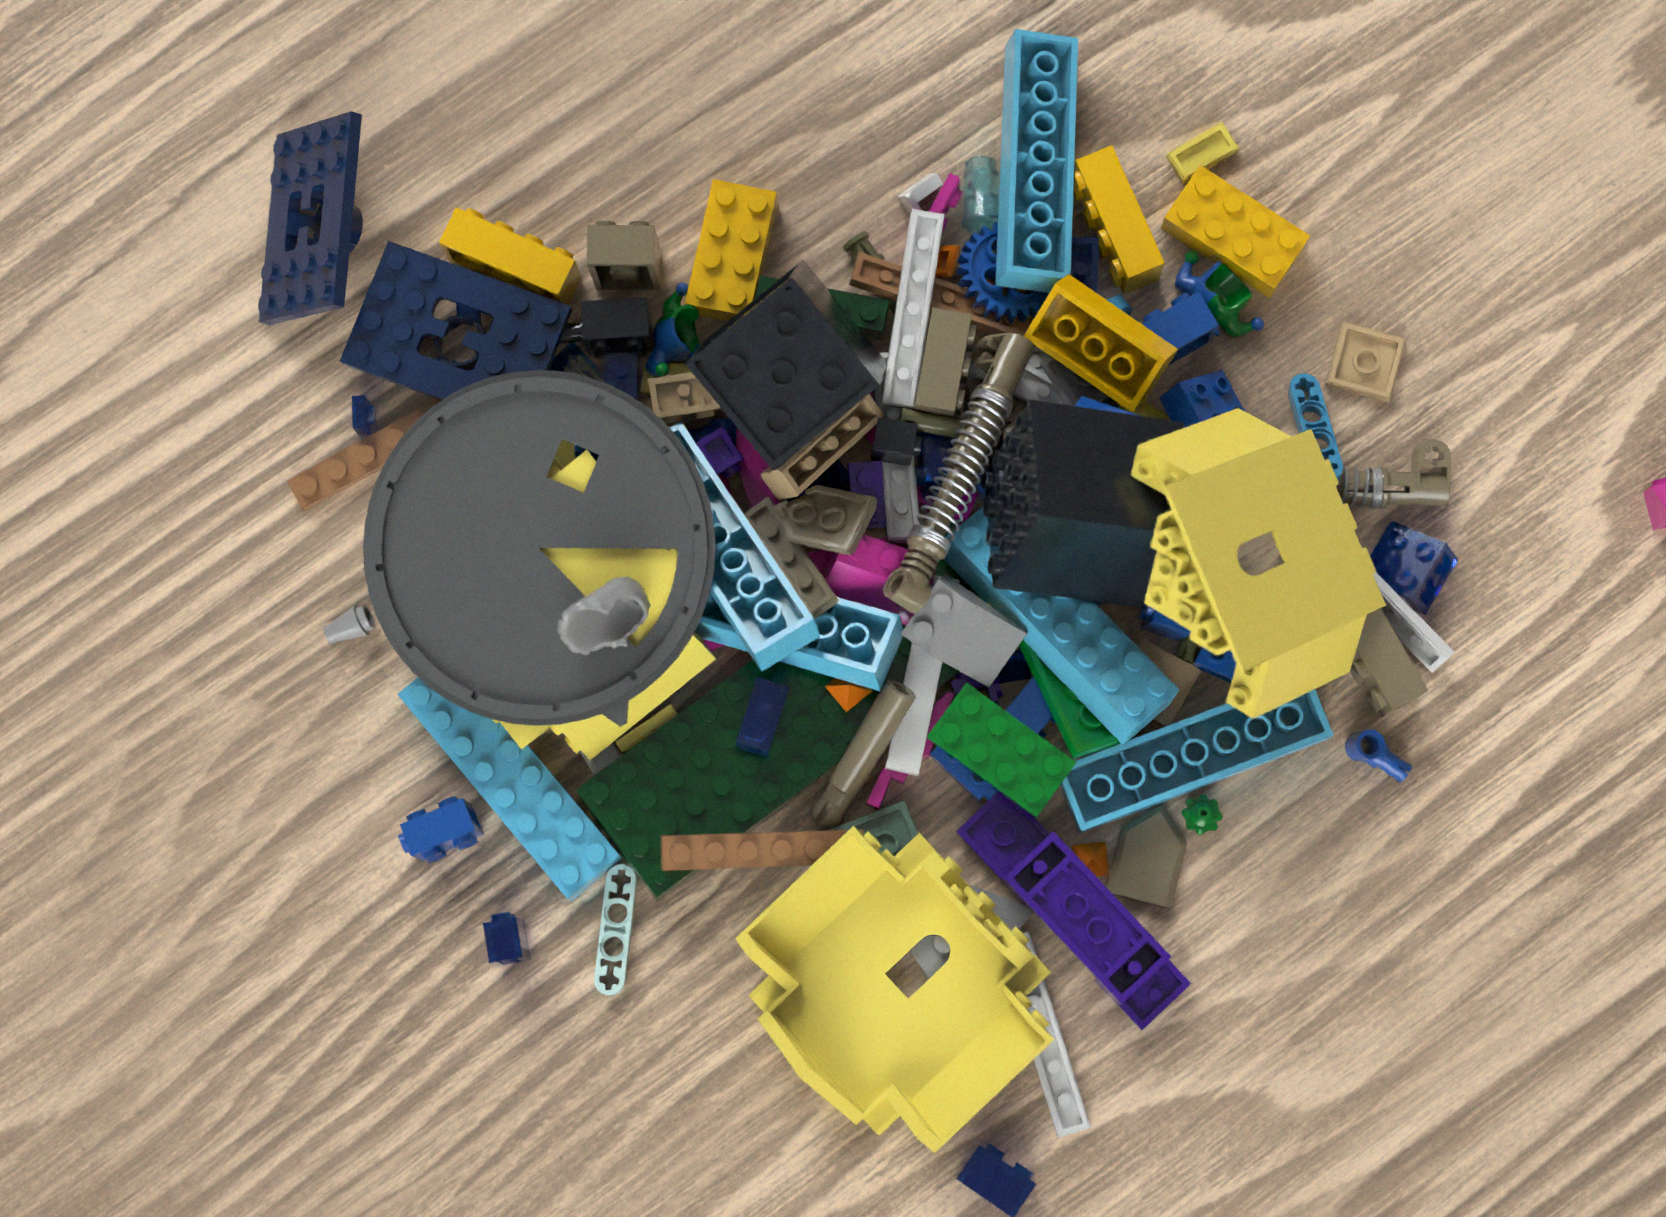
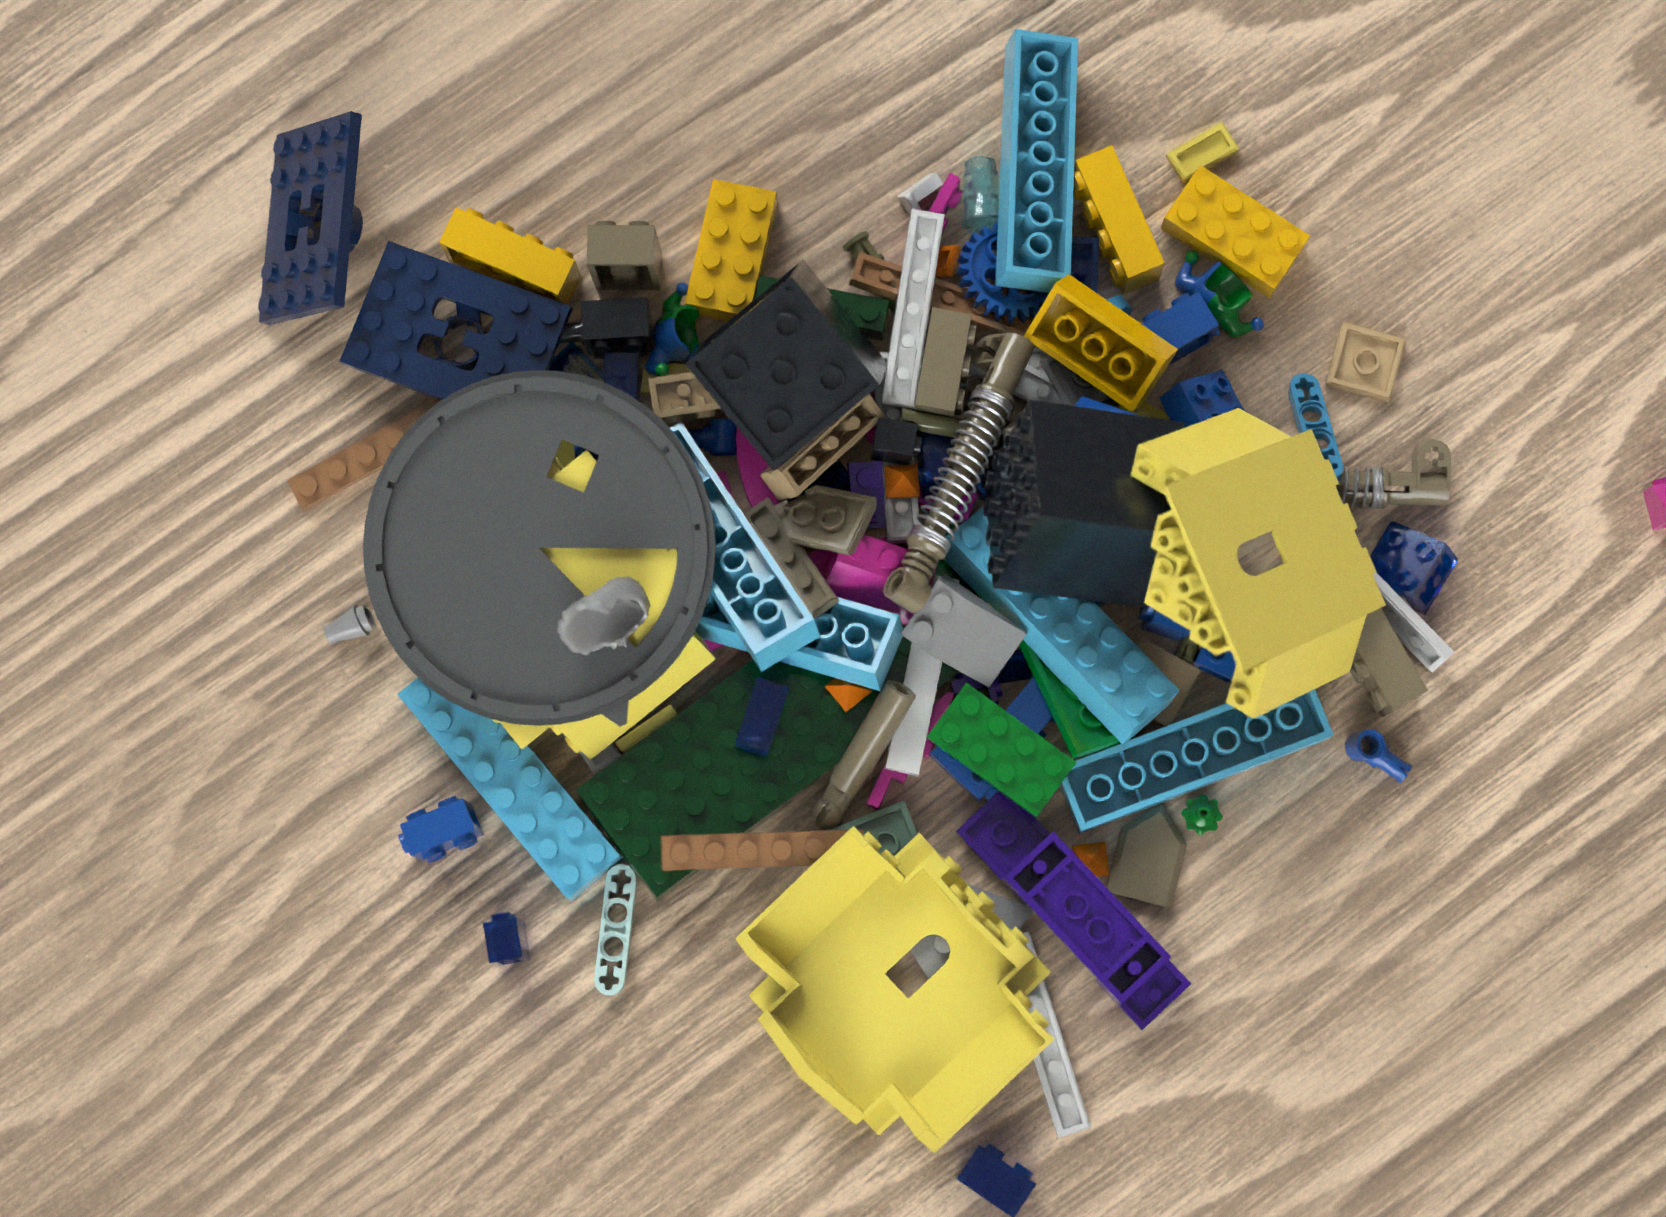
clear blue plate [352,395,376,435] -> none
dark purple bracket [696,426,744,479] -> none
none -> orange slope [884,464,920,499]

